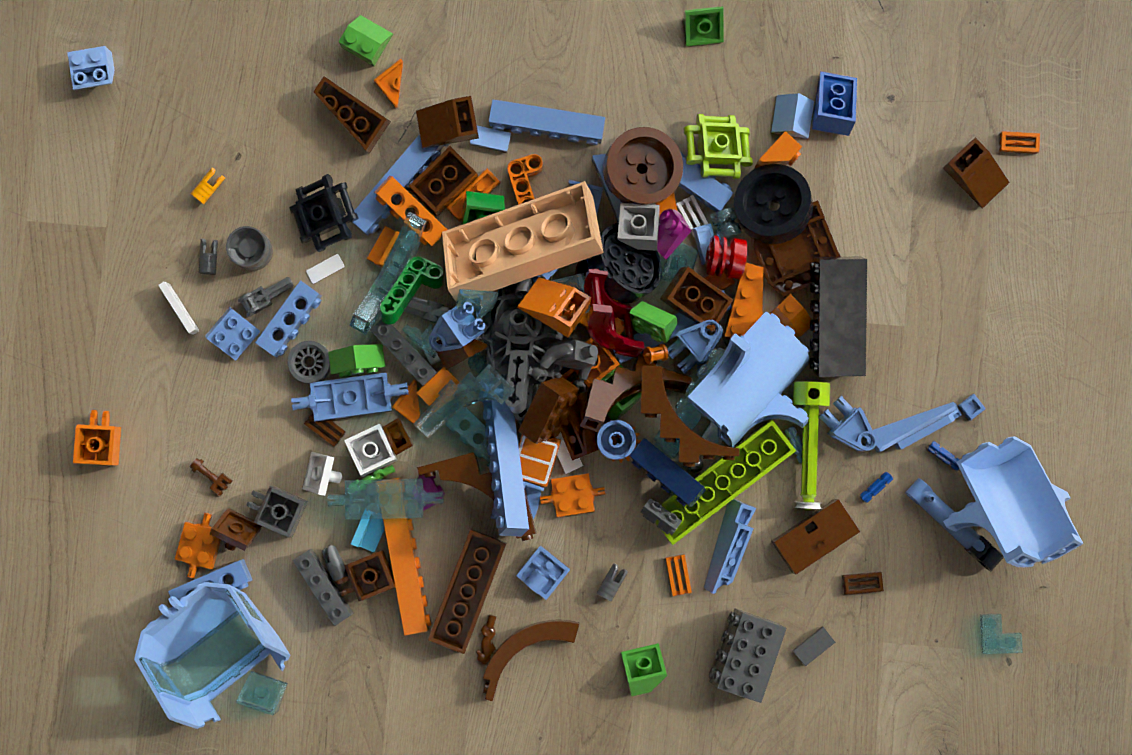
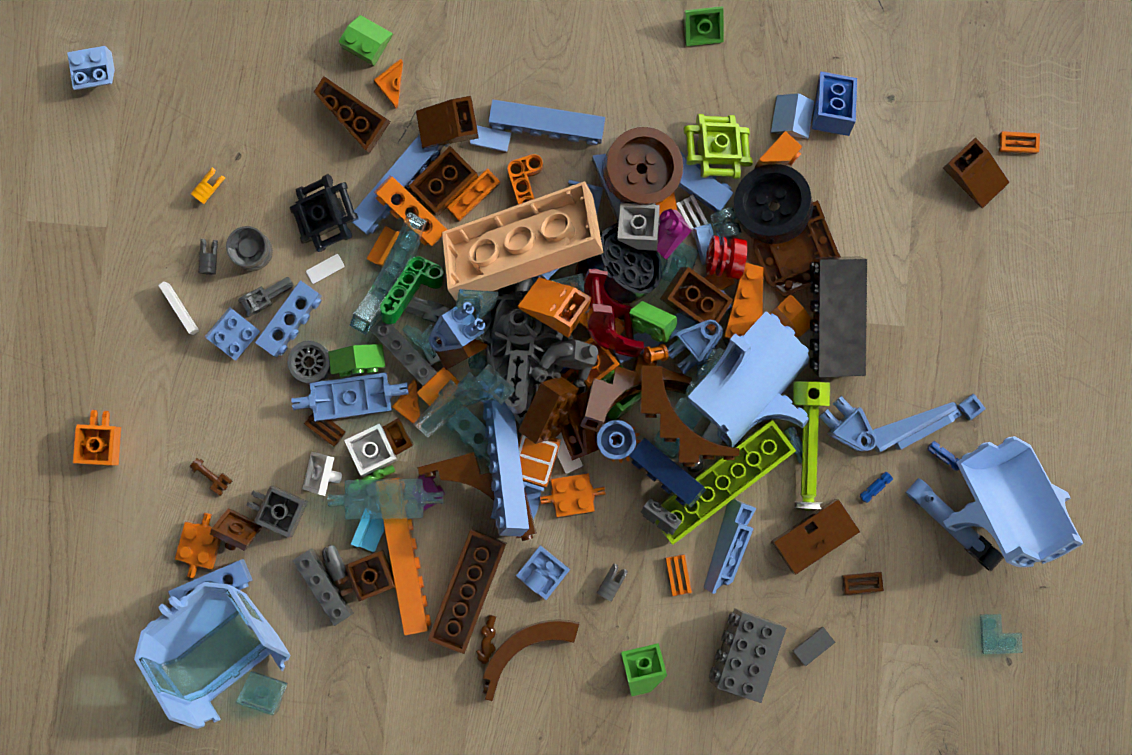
green slope [461,191,505,225] -> none

